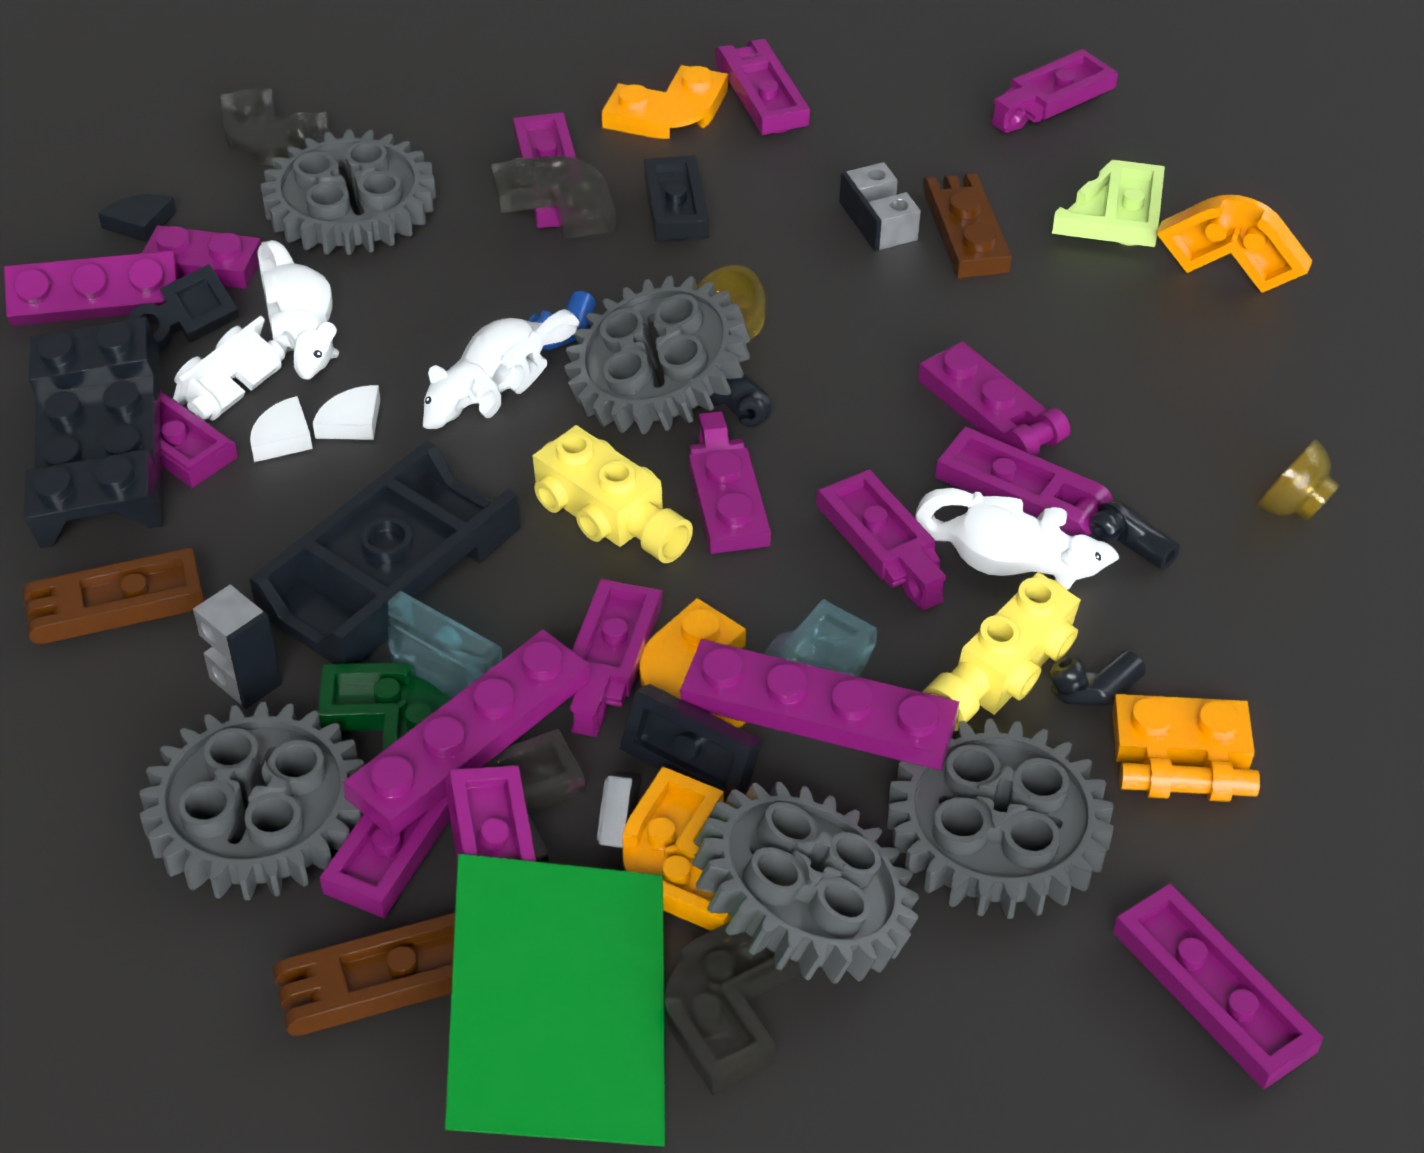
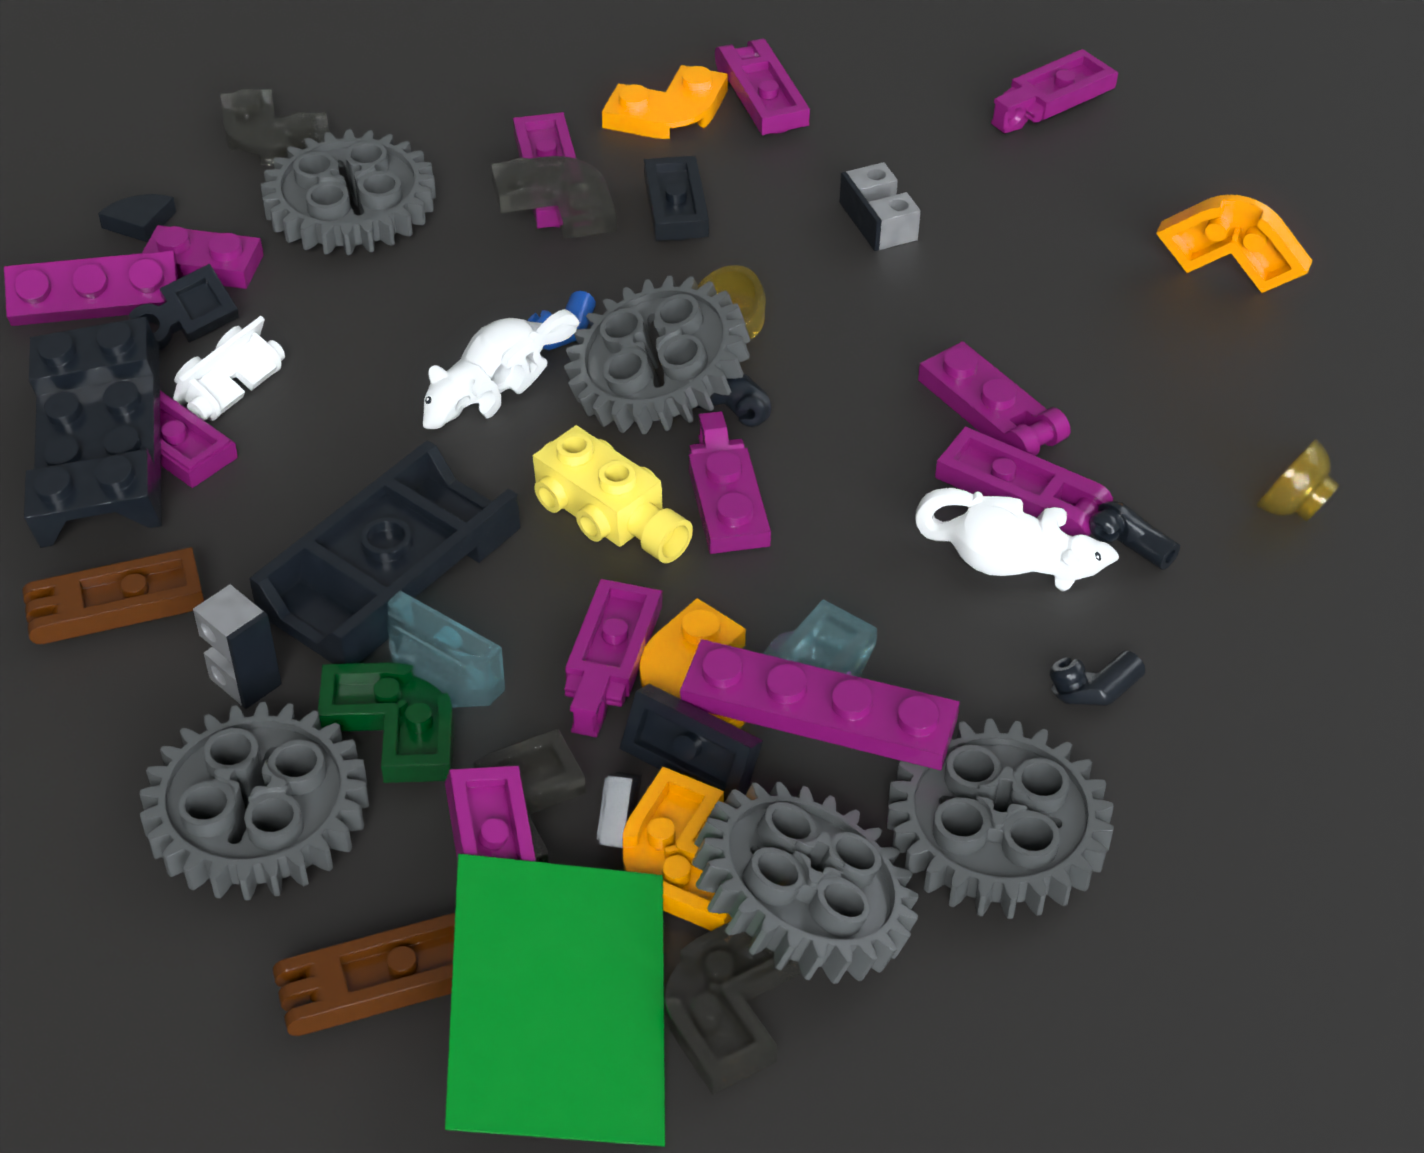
white tile [250,396,313,462] -> none
white animal [257,240,339,380] -> none
white tile [313,385,380,440] -> none
magenta plate [320,796,450,918] -> none
magenta plate [343,629,590,838] -> none
magenta hinge [816,469,946,611] -> none
light yellow brick [922,572,1081,731] -> none
reddish brown hinge [923,173,1012,279] -> none
yellowish green wing [1052,160,1165,247] -> none
light orange plate [1112,694,1260,802] -> none
magenta plate [1113,883,1324,1090] -> none

